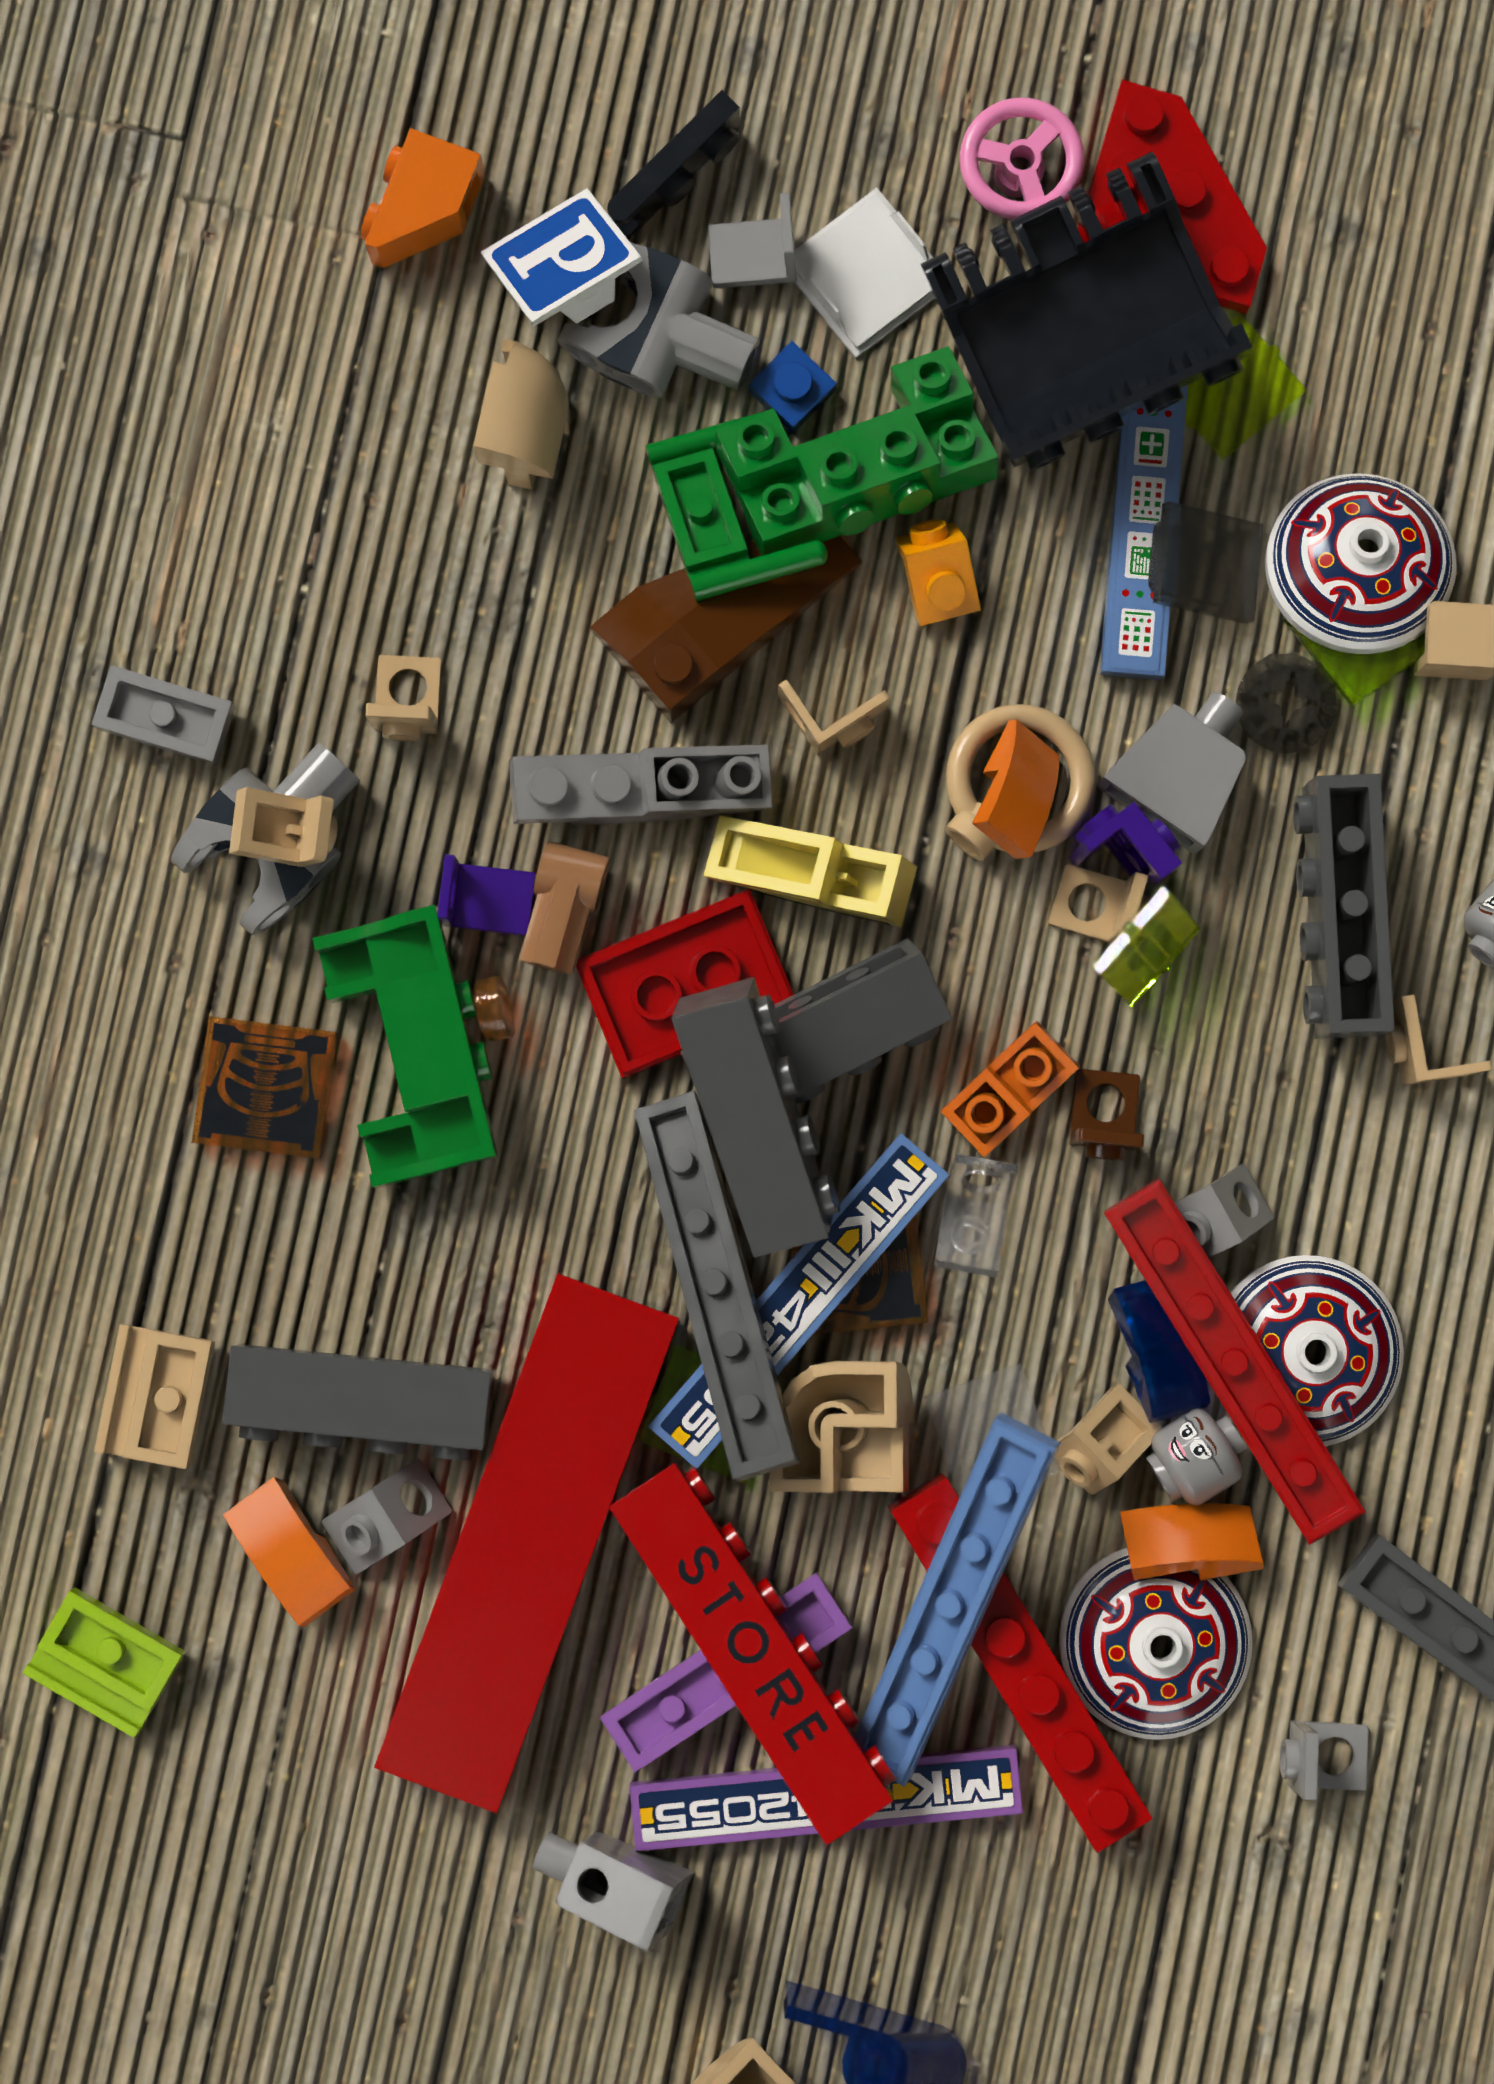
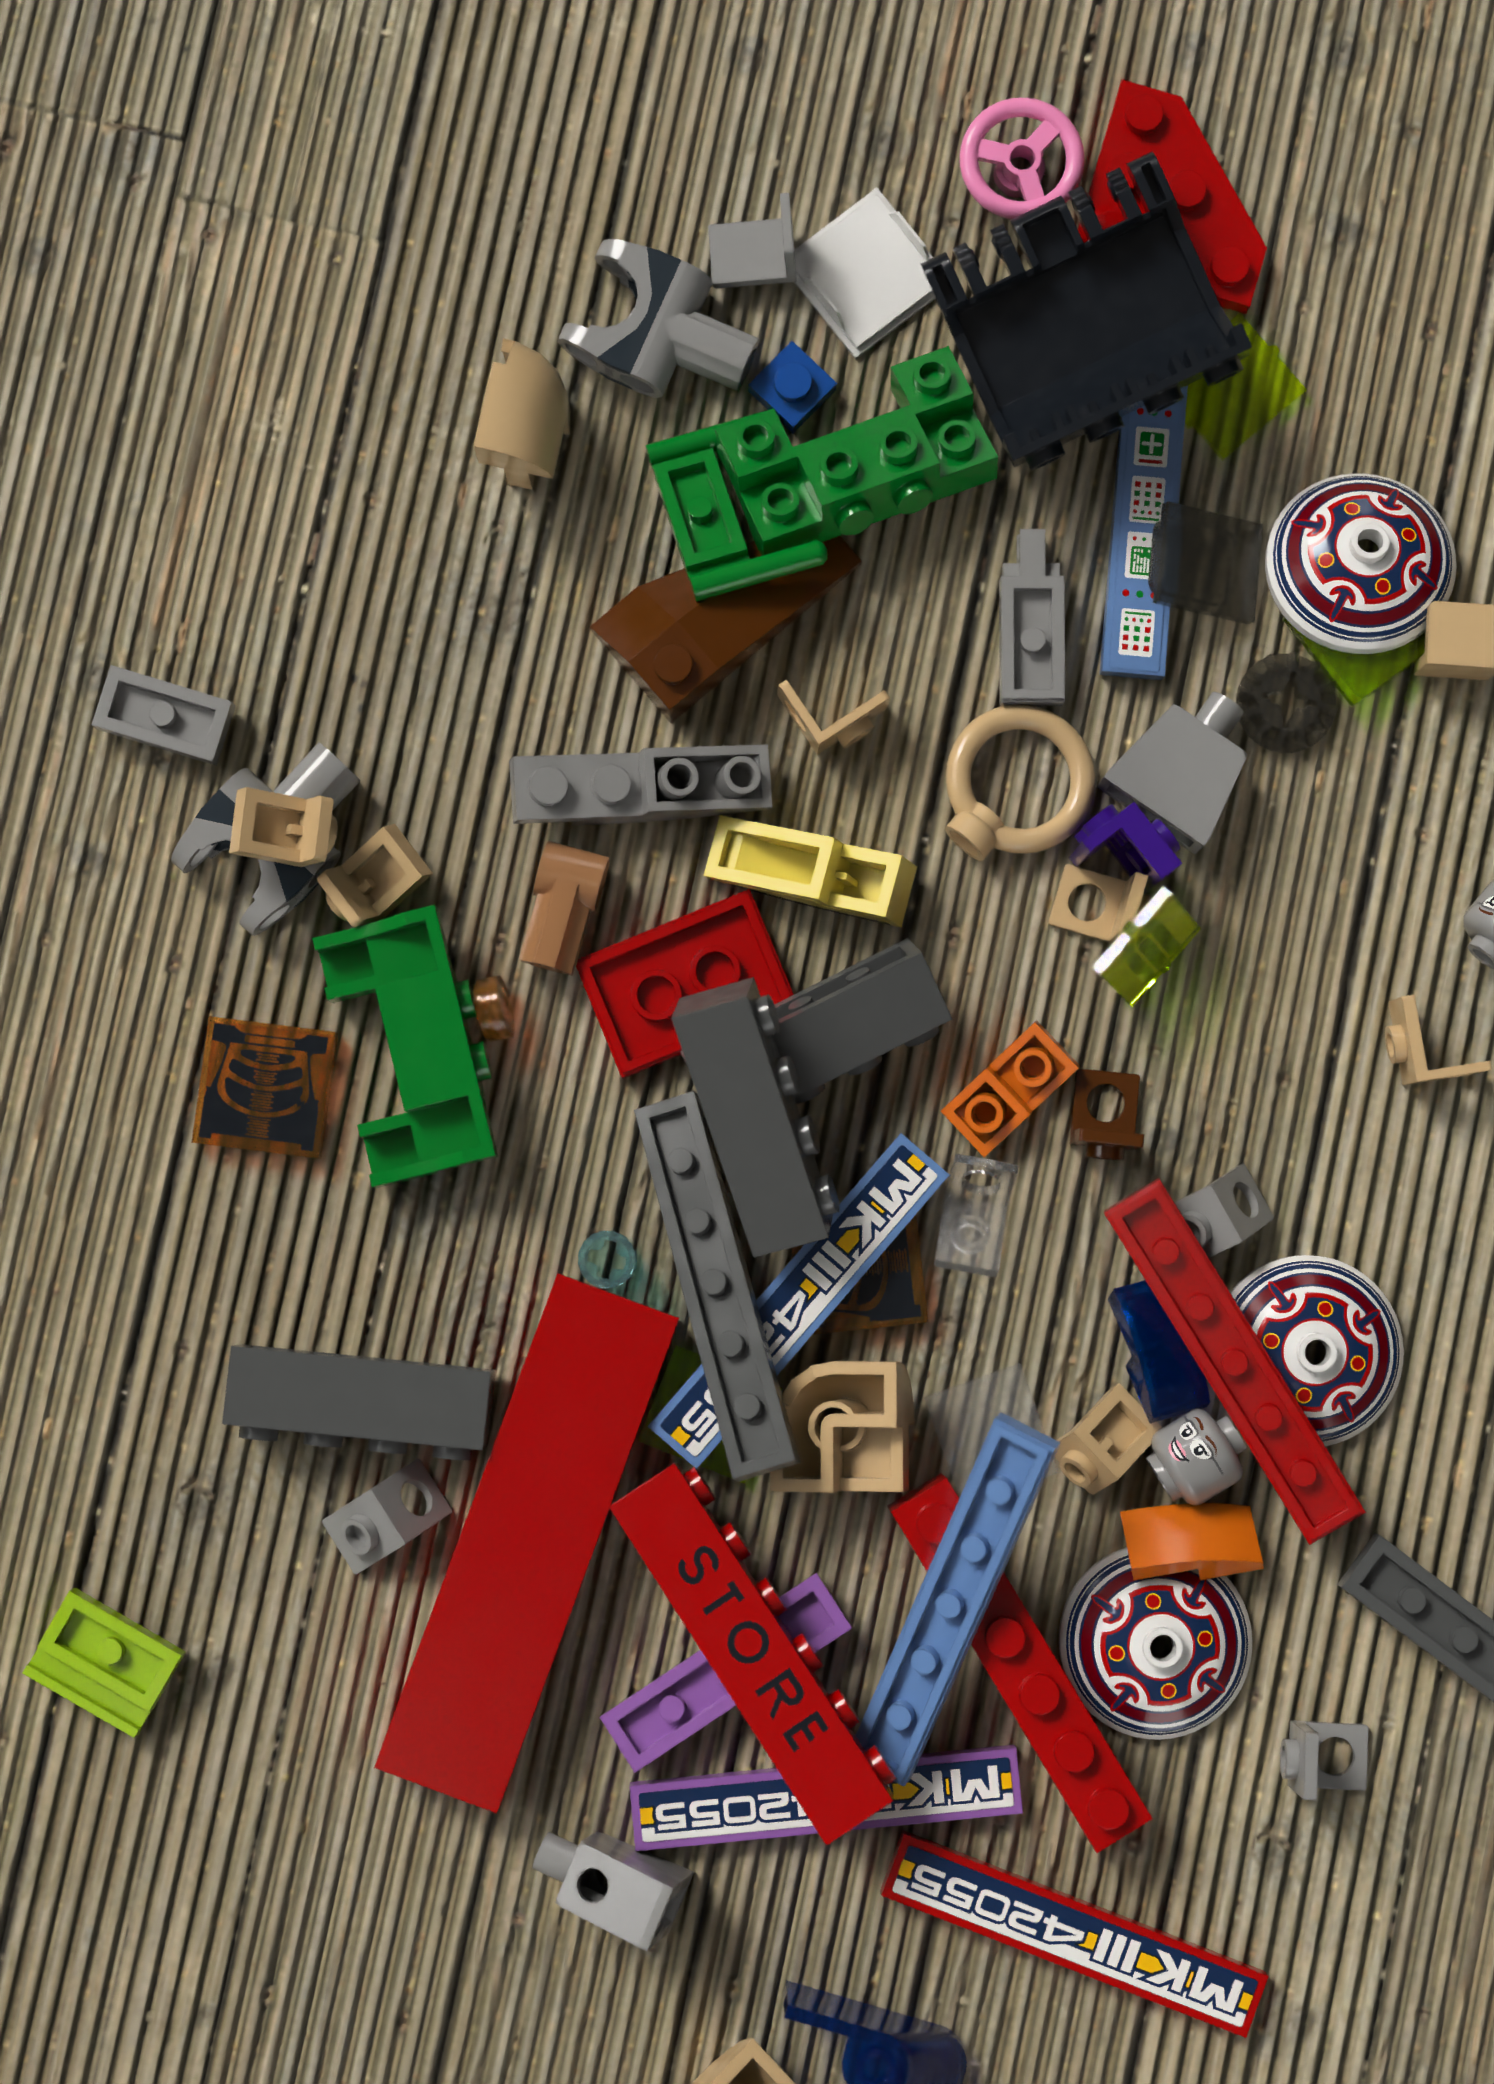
tan plate [94,1324,216,1469] -> none
orange slope [223,1477,355,1627] -> none
orange slope [361,128,486,268] -> none
tan bracket [365,655,442,741] -> none
dark purple bracket [437,854,536,936] -> none
piece [481,188,643,326] -> none
black hinge [607,90,740,240] -> none
light orange bracket [895,520,981,626] -> none
orange slope [972,719,1059,859] -> none
dark grey brick [1293,773,1395,1039] -> none
none -> tan bracket [317,824,433,927]
none -> clear light blue bush [578,1231,637,1288]
none -> tile [880,1830,1269,2038]
none -> light grey hinge [999,529,1065,706]

